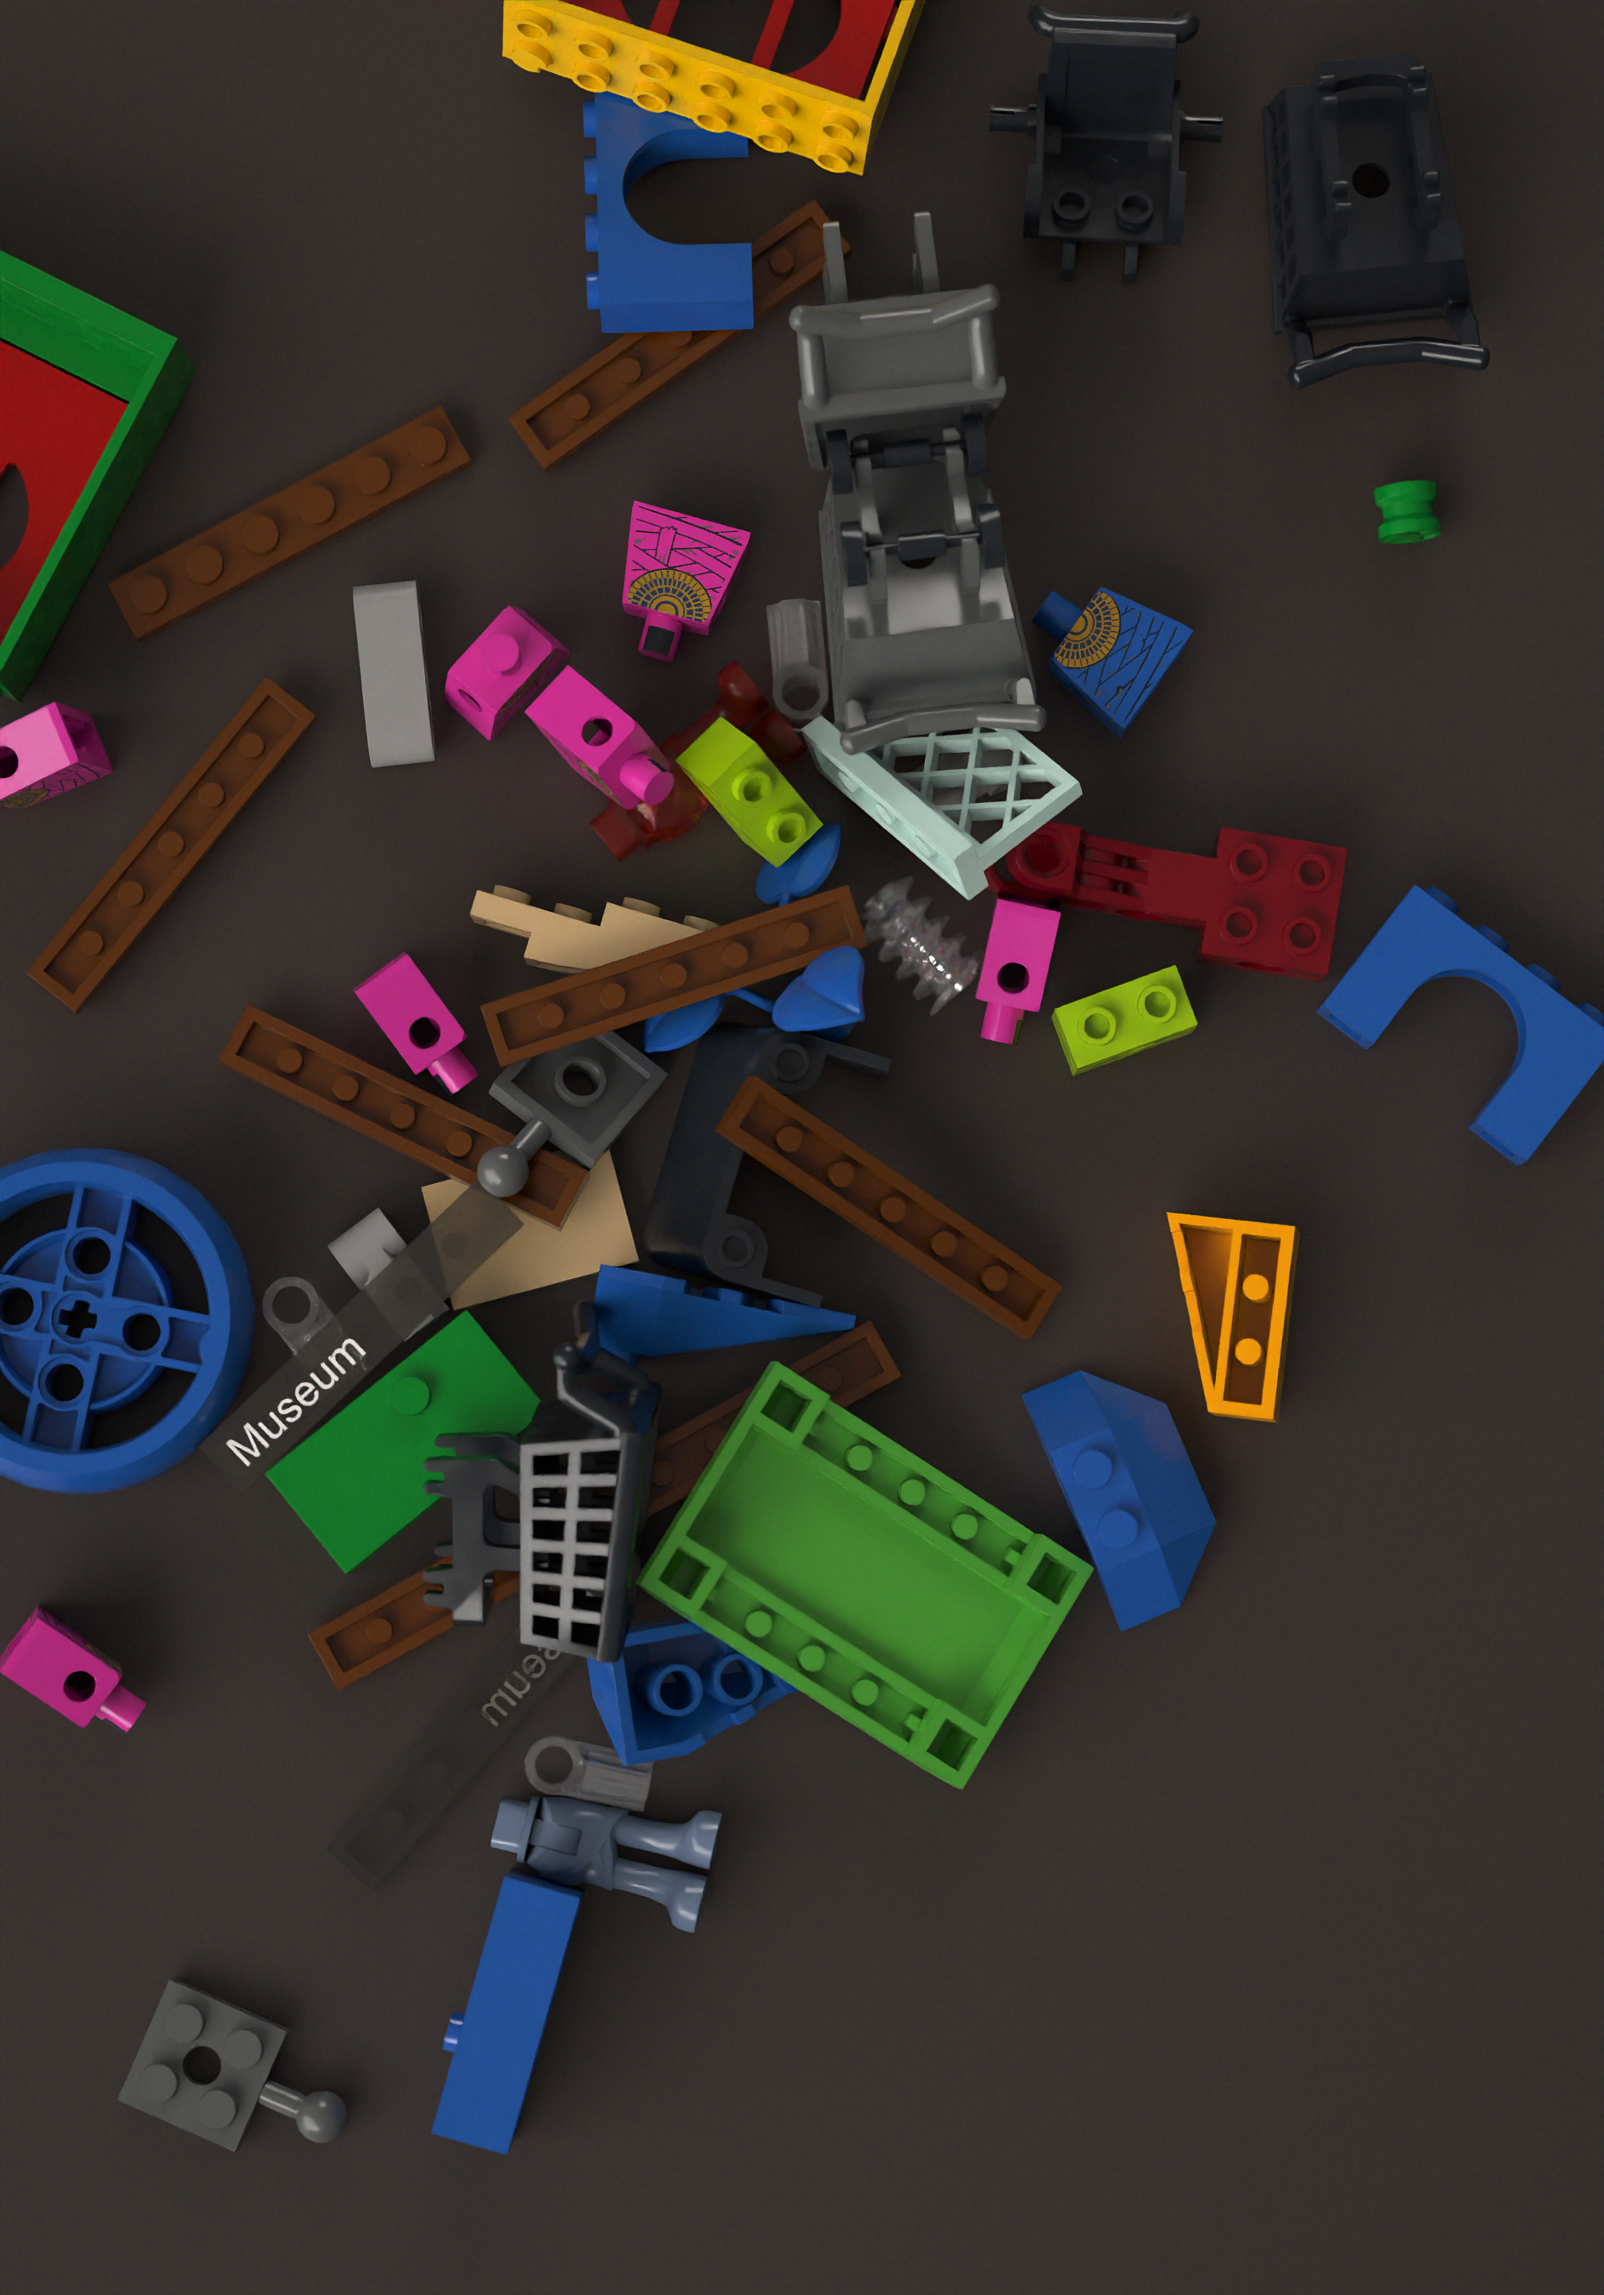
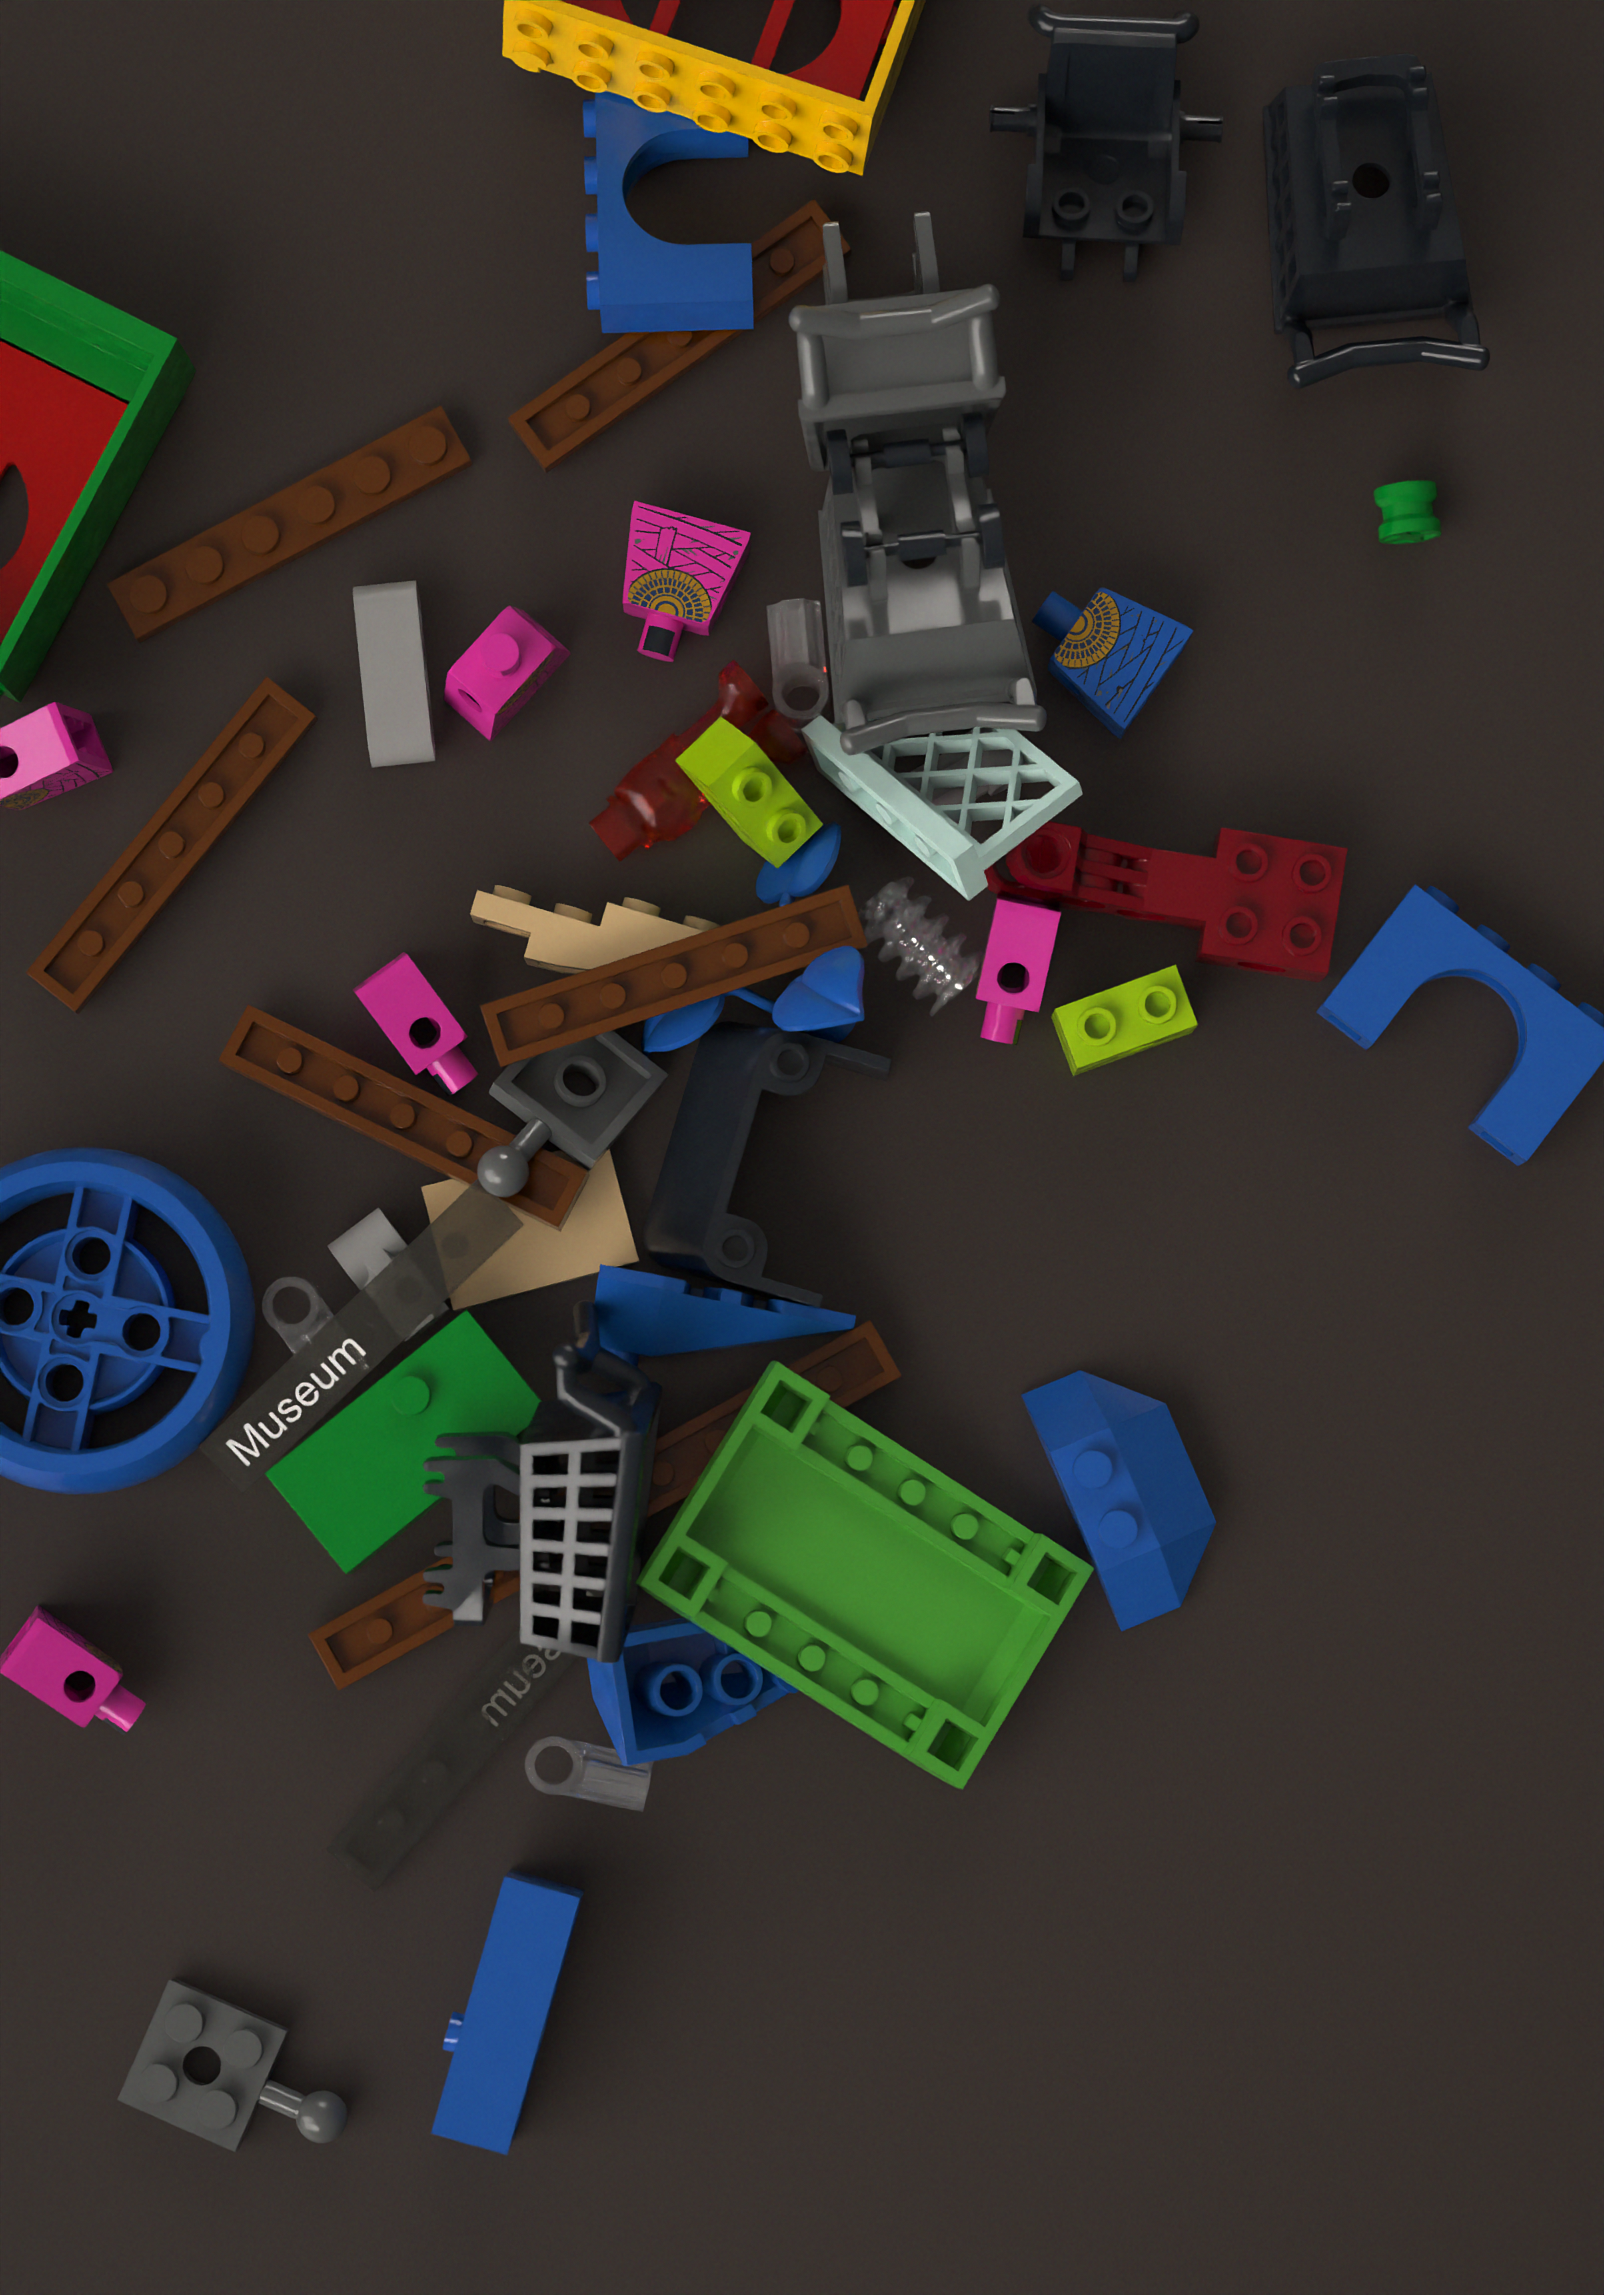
sand blue piece [491,1795,723,1934] -> none
dark pink torso [525,665,674,810] -> none
reddish brown plate [714,1076,1063,1340] -> none
light orange wedge [1167,1212,1300,1423] -> none

